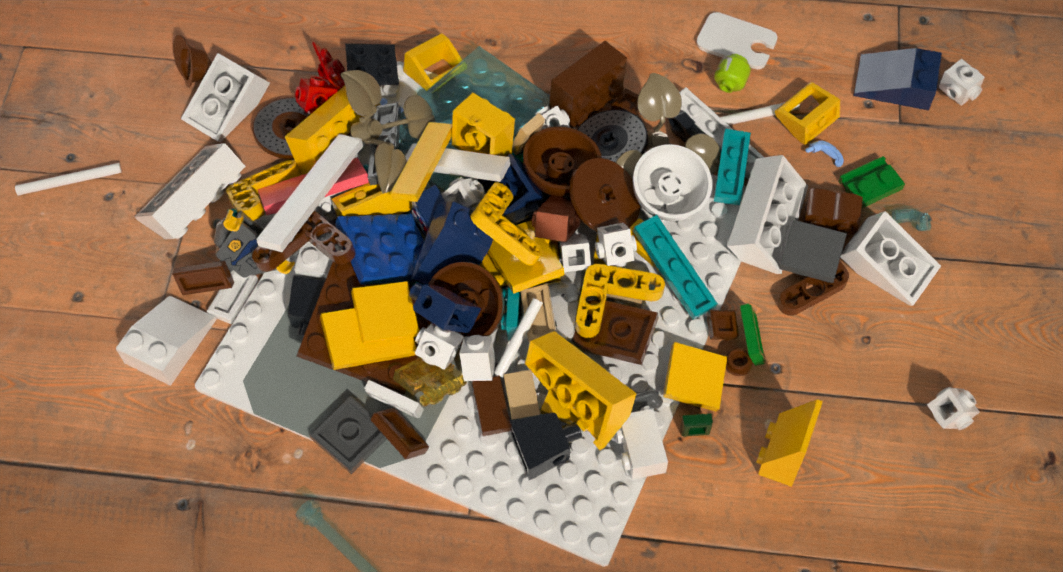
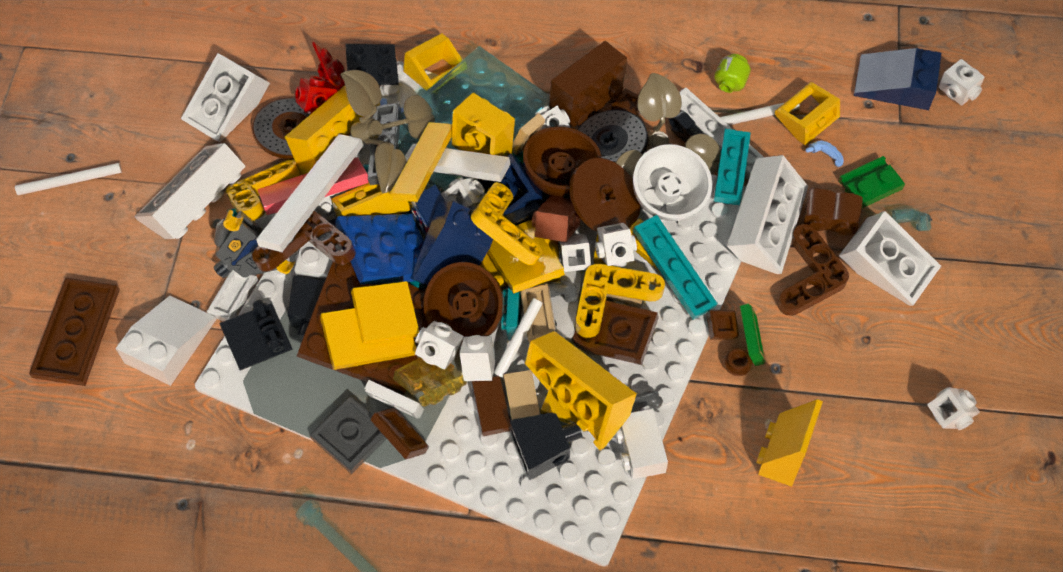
reddish brown tile [172,261,235,295] -> none
reddish brown piece [173,35,212,88] -> none
dark blue torso [409,283,481,333] -> none
yellow tile [663,342,727,412] -> none
dark green tile [680,413,713,437] -> none
white piece [696,12,777,69] -> none
dark grey tile [780,220,846,283] -> none
none -> reddish brown tile [29,277,120,386]
none -> black hinge [219,300,293,371]

